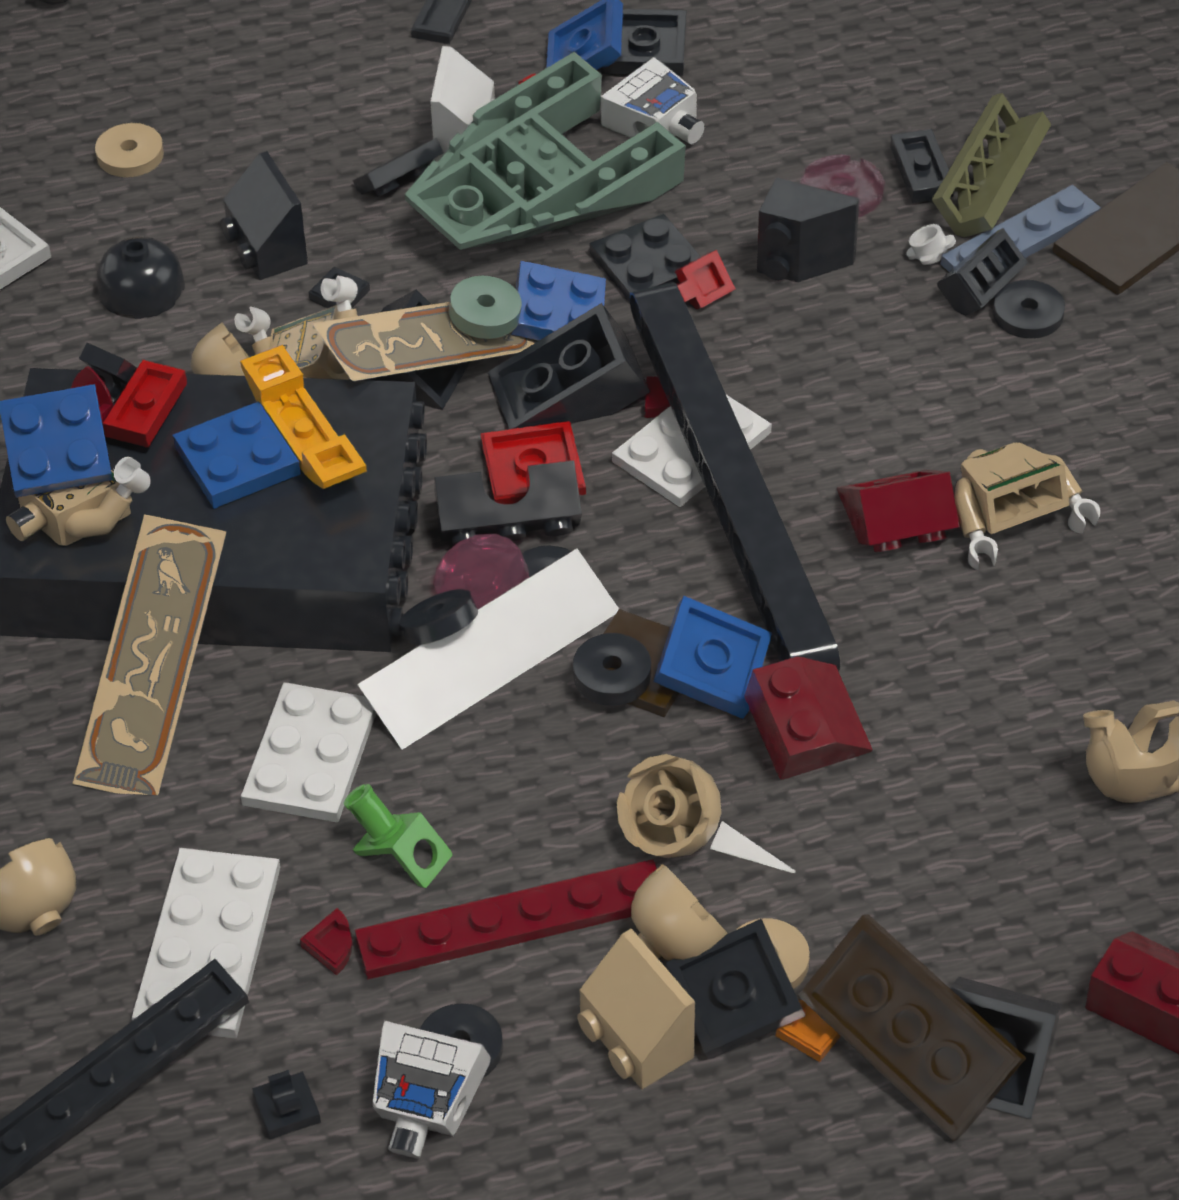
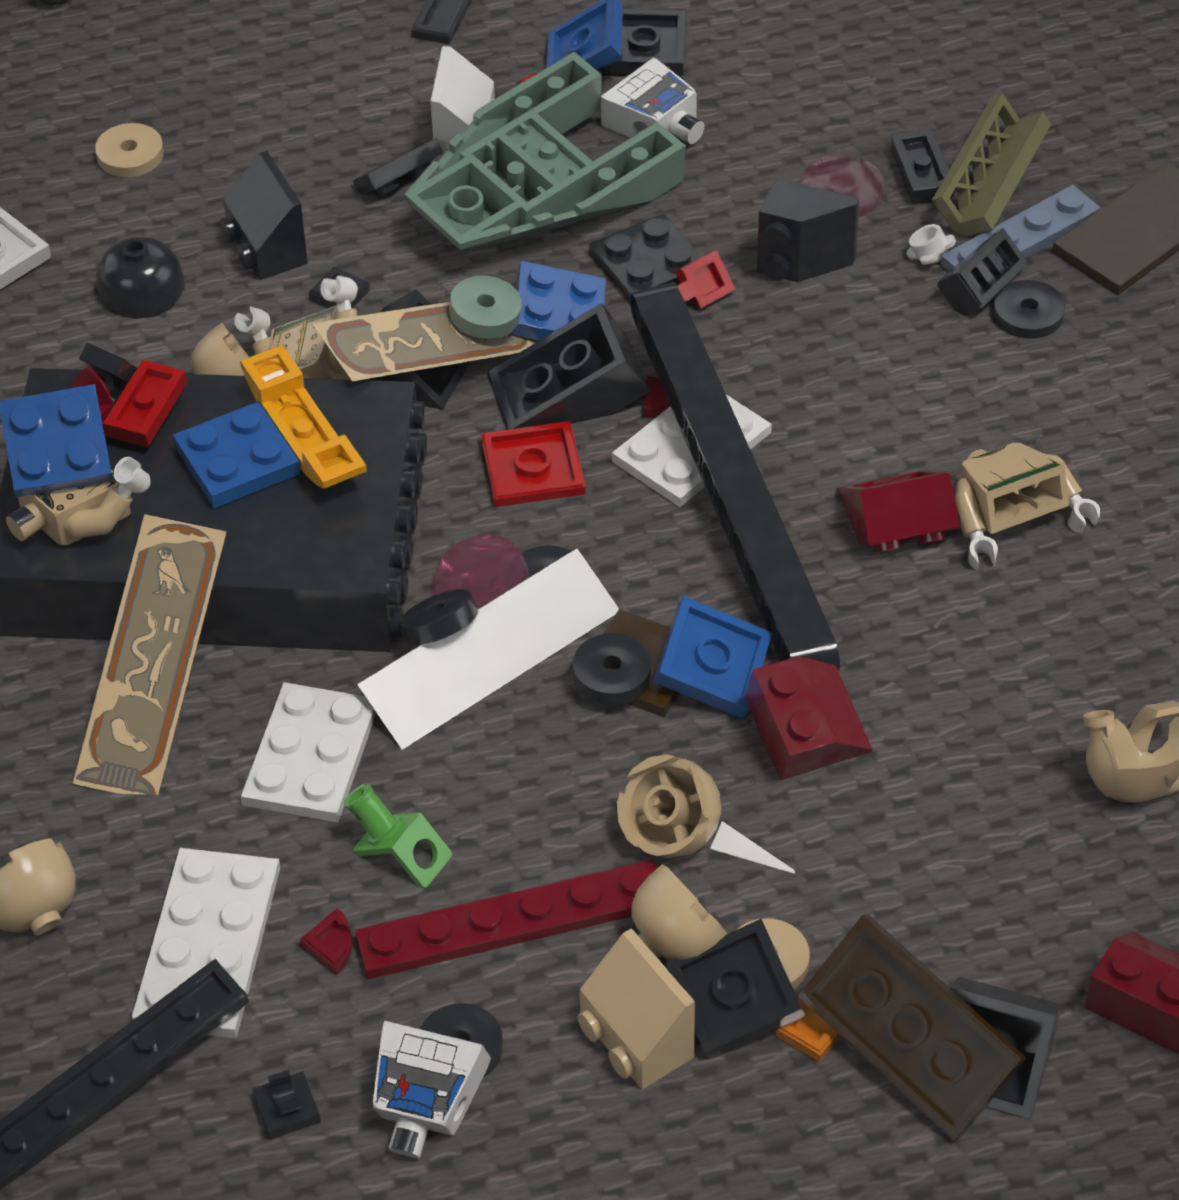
black arch [434,460,582,547] -> none

